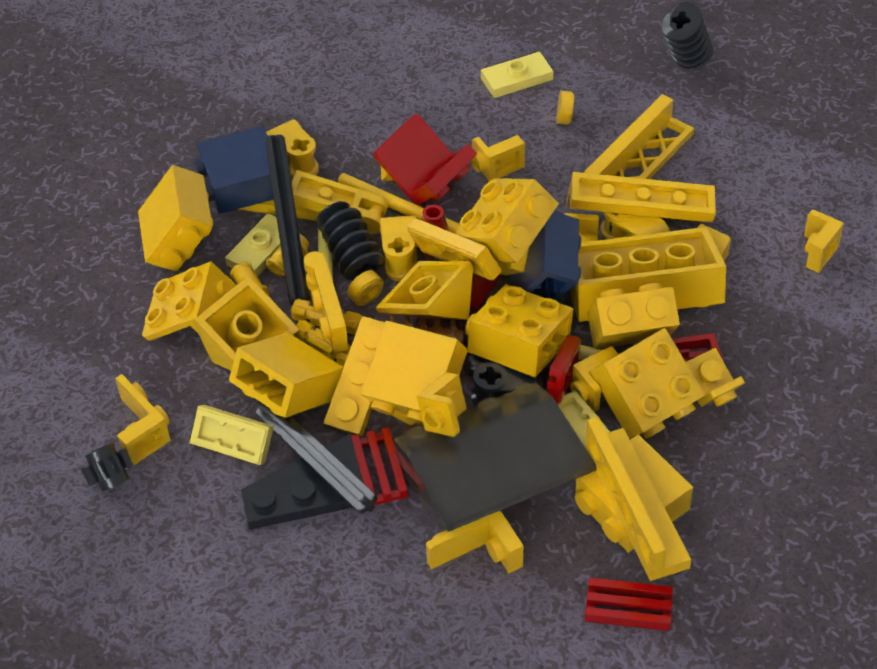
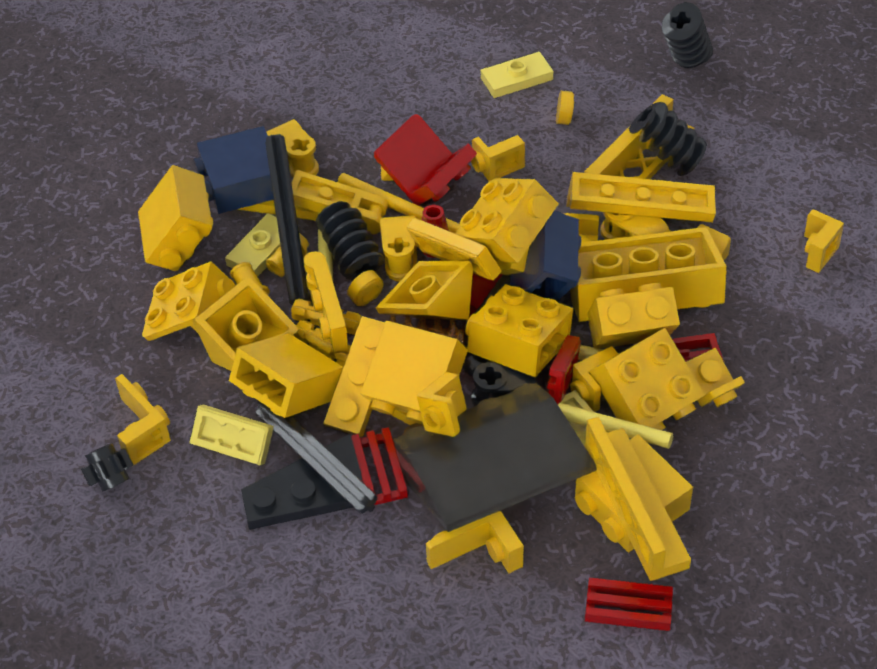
none -> light yellow bar [555,403,673,449]
none -> black piece [629,102,707,176]

